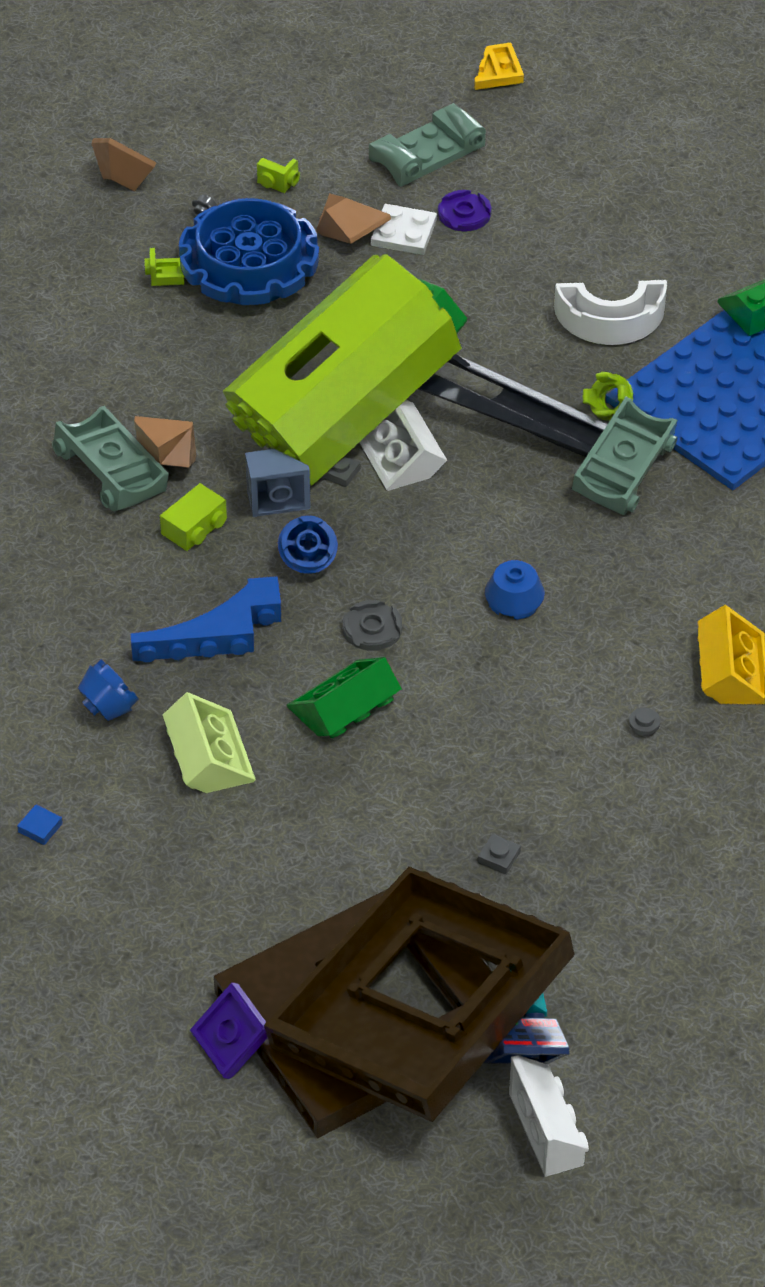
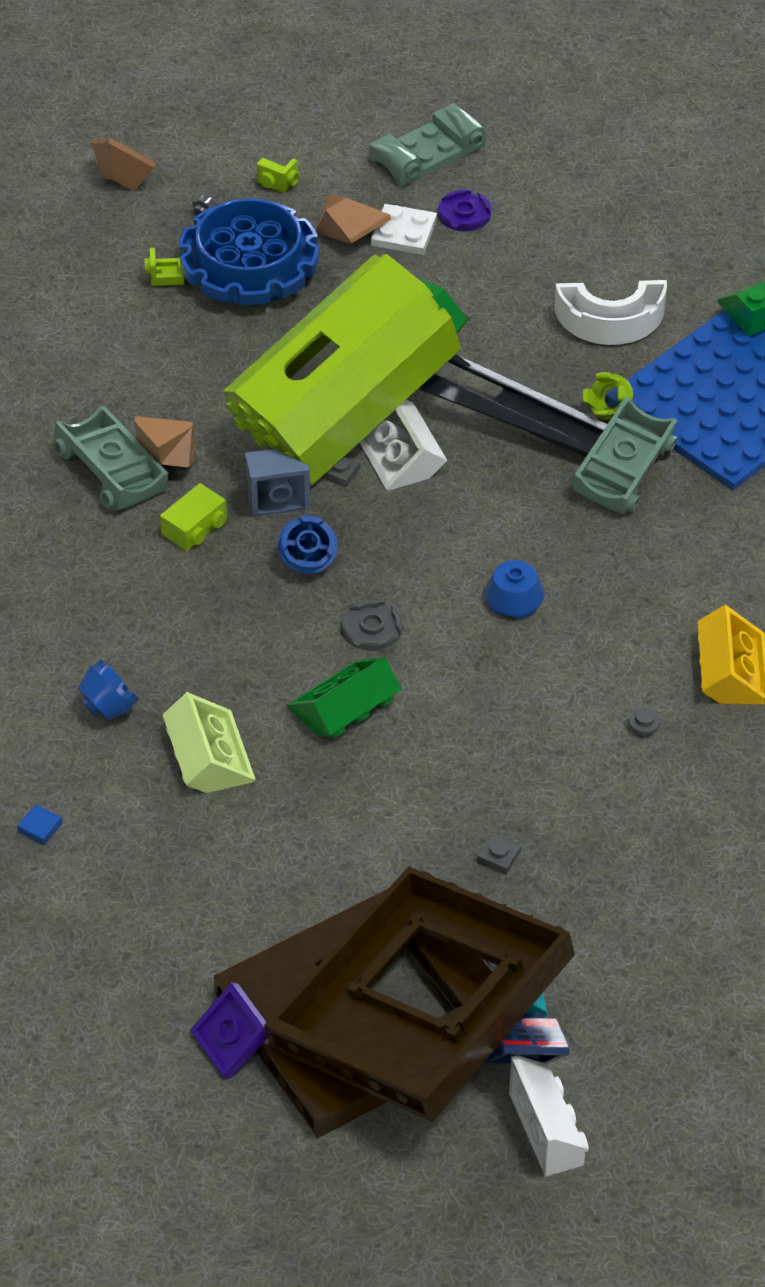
blue arch [130,576,281,662] -> none
yellow wing [474,43,524,90] -> none

